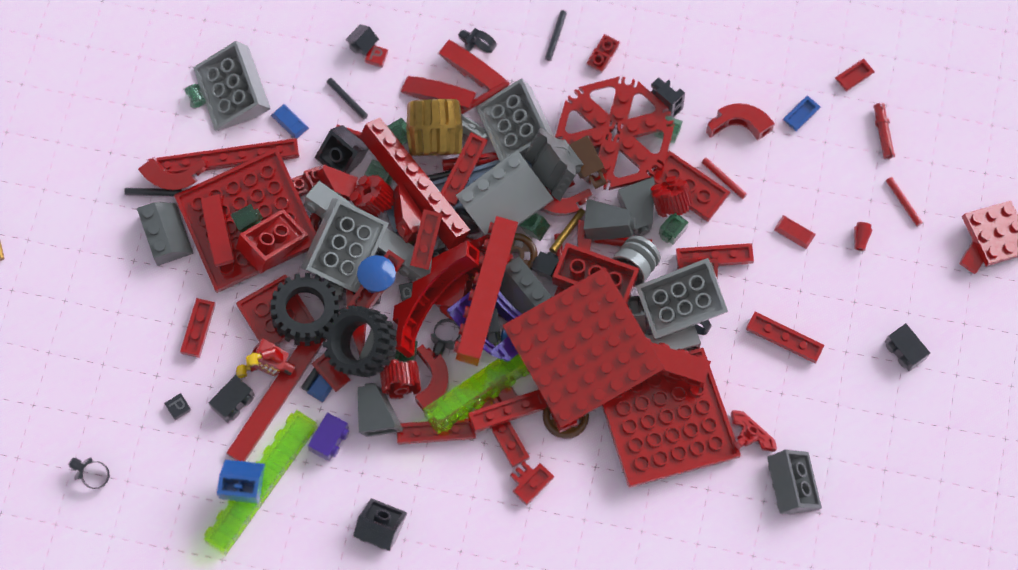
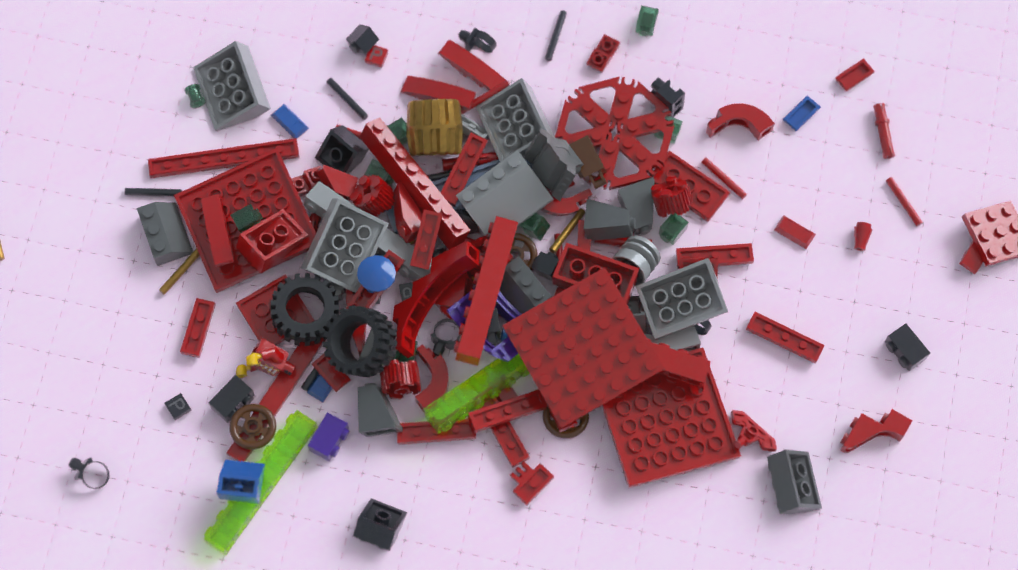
red arch [138,156,208,190] -> none
none -> pearl gold bar [159,248,200,295]
none -> reddish brown plate [229,404,277,450]
none -> clear green brick [635,5,659,36]
none -> red arch [840,409,913,453]

